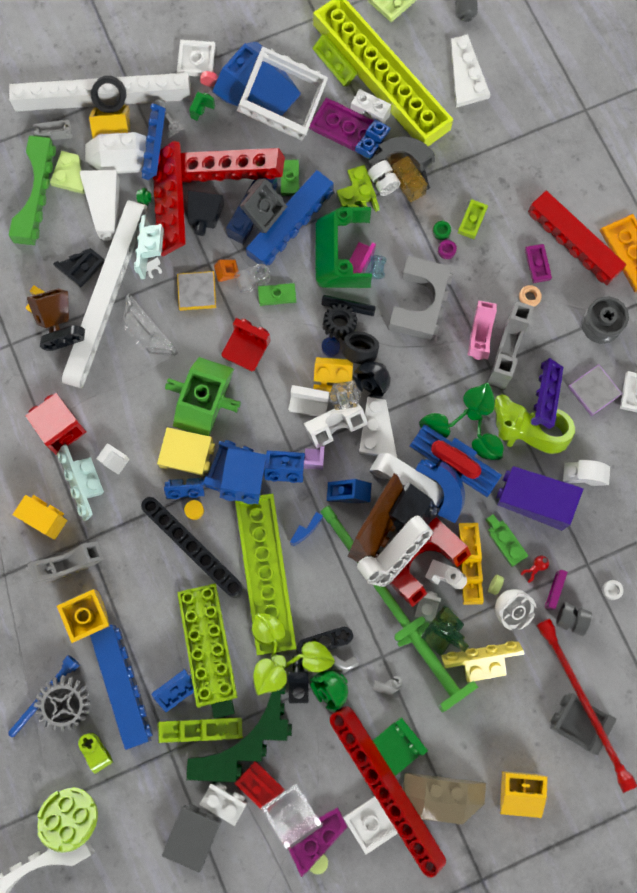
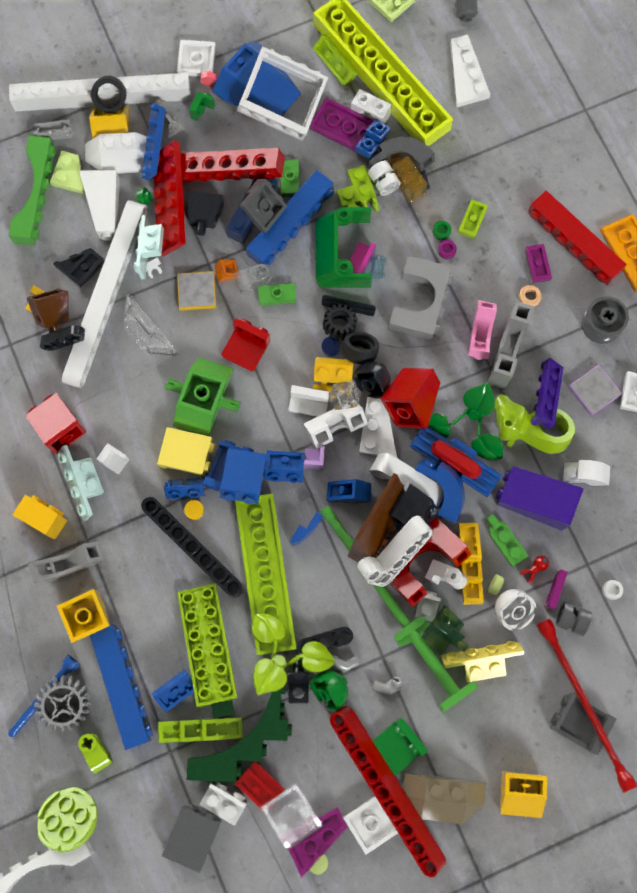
none -> red slope [381,368,440,429]

